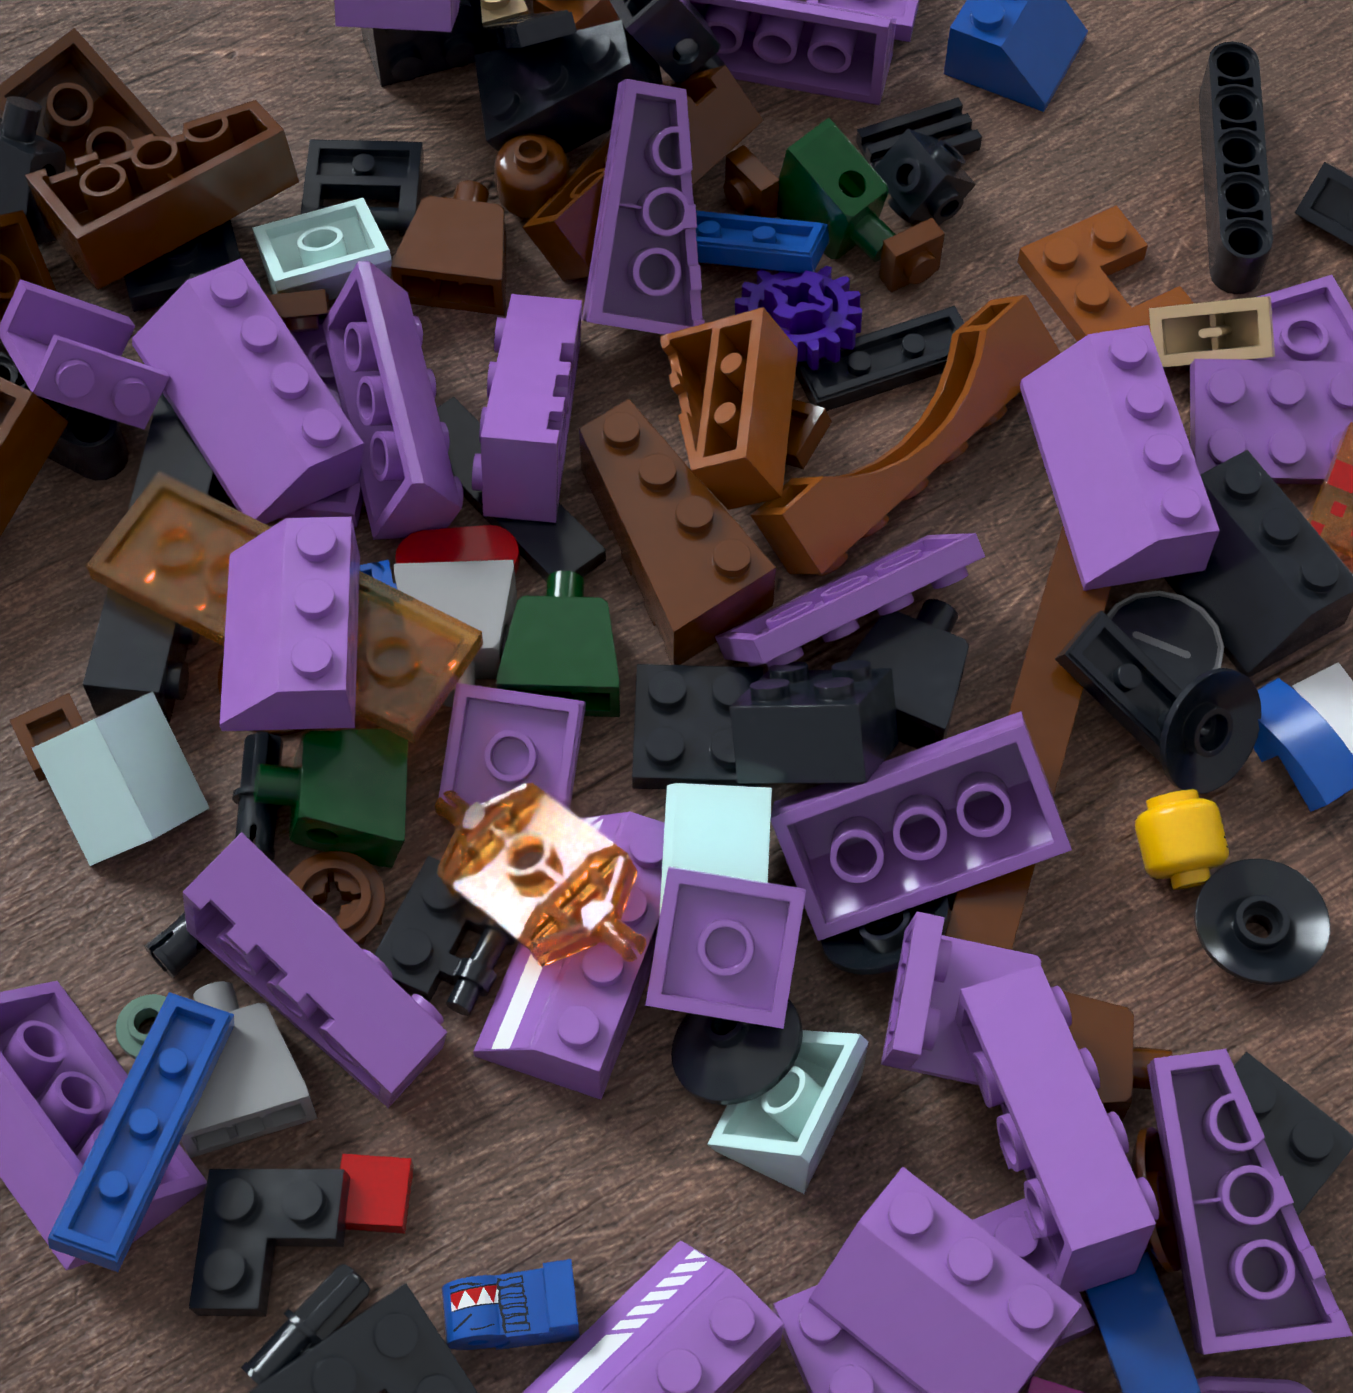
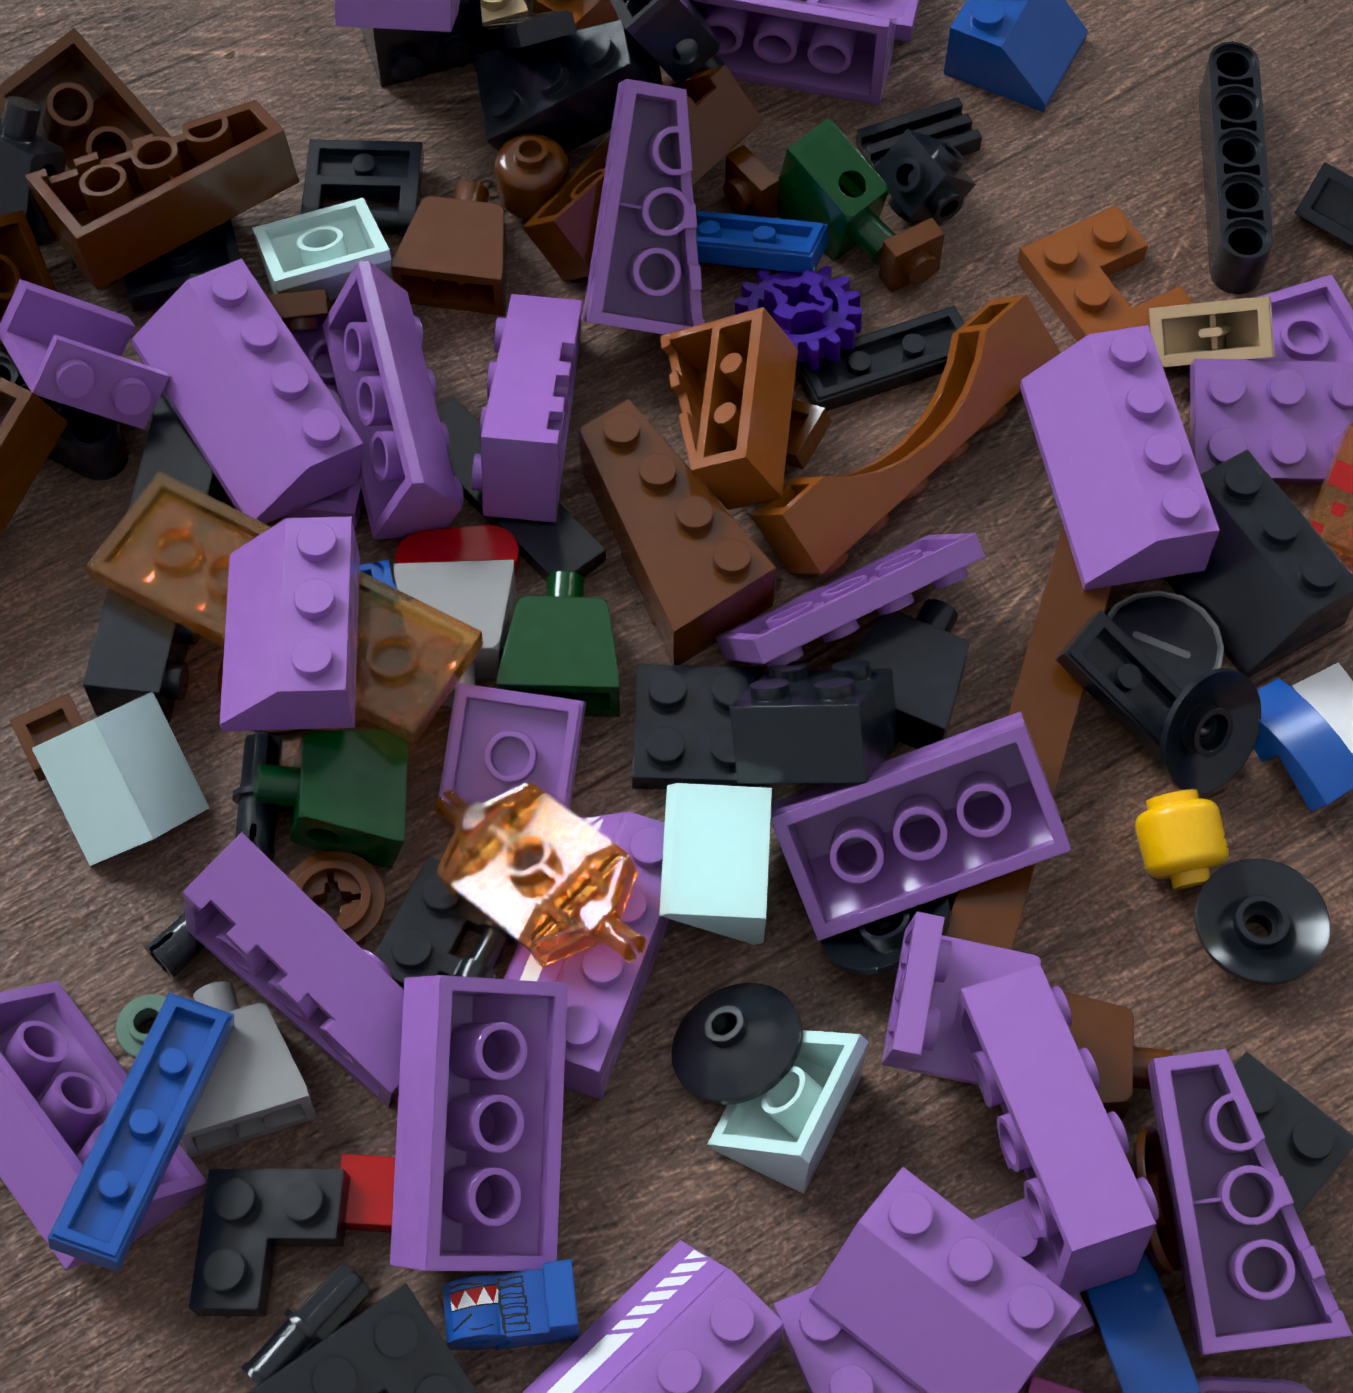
medium lavender plate [645,866,806,1029] -> none
none -> medium lavender slope [390,975,568,1271]

